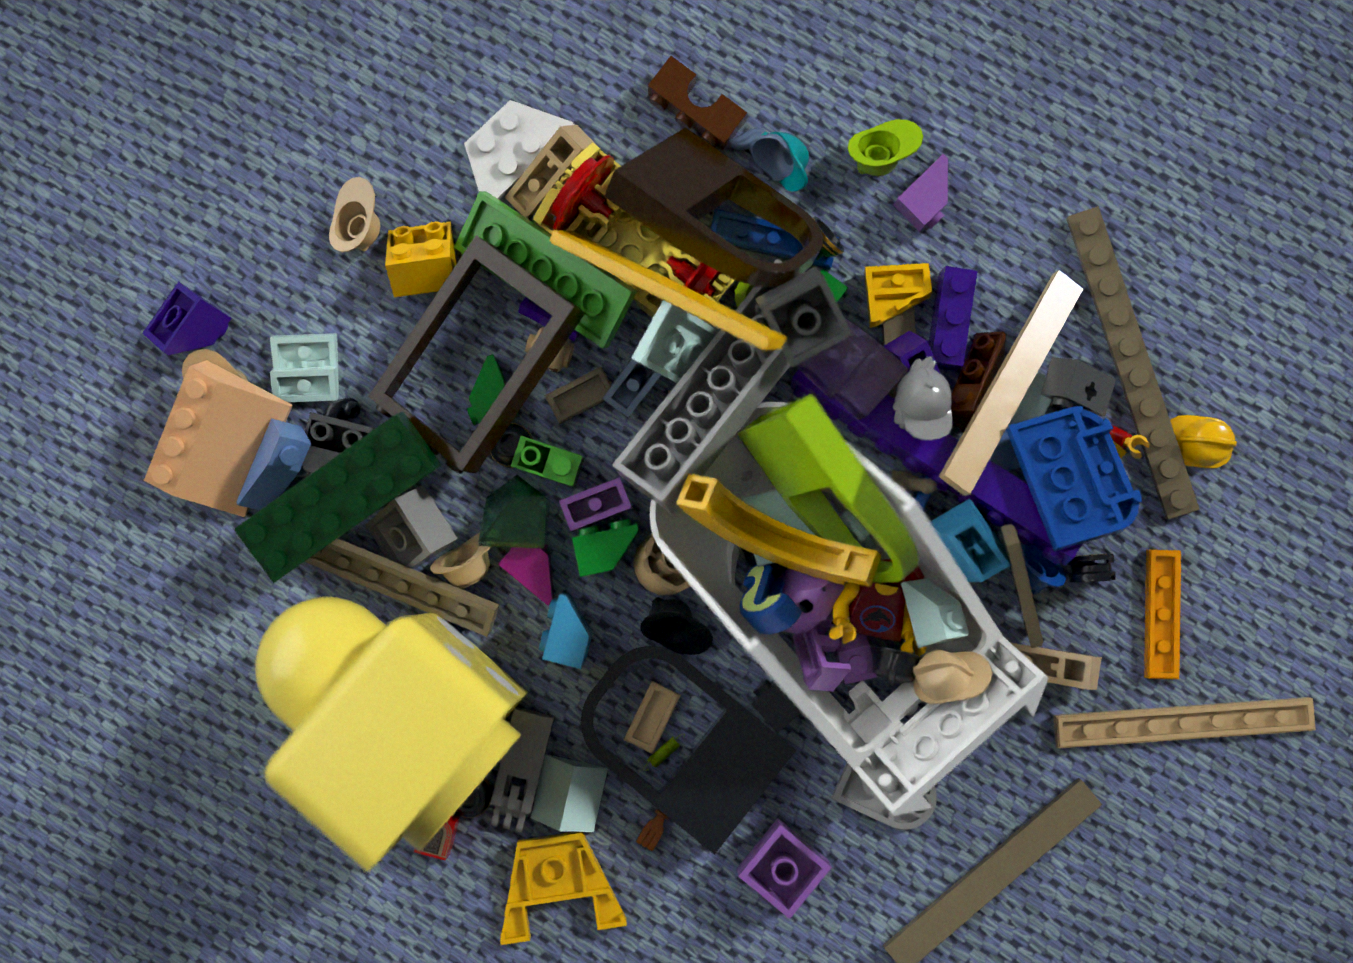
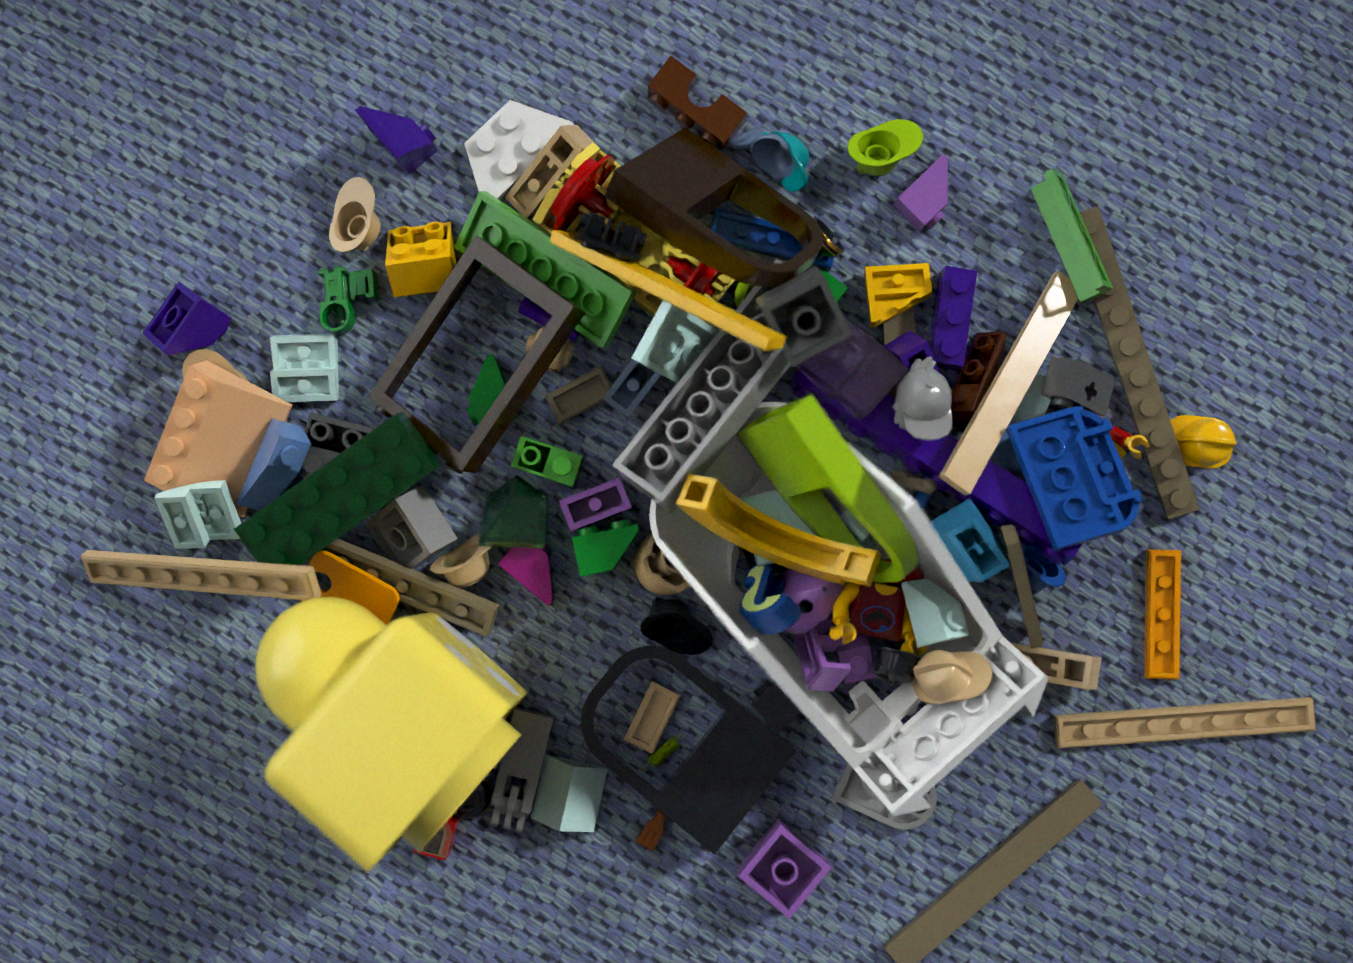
black arm [323,398,361,420] -> none
black piece [490,423,533,468] -> none
yellow wing [500,832,627,945] -> none
dark azure slope [539,593,593,669] -> none
black wheel [1068,554,1116,583] -> none
none -> tan tile [80,550,321,600]
none -> light aqua slope [154,480,241,549]
none -> light orange piece [301,551,400,626]
none -> green piece [318,267,379,335]
none -> dark purple slope [355,106,438,175]
none -> black hinge [574,211,647,261]
none -> bright green fence [1031,168,1113,303]

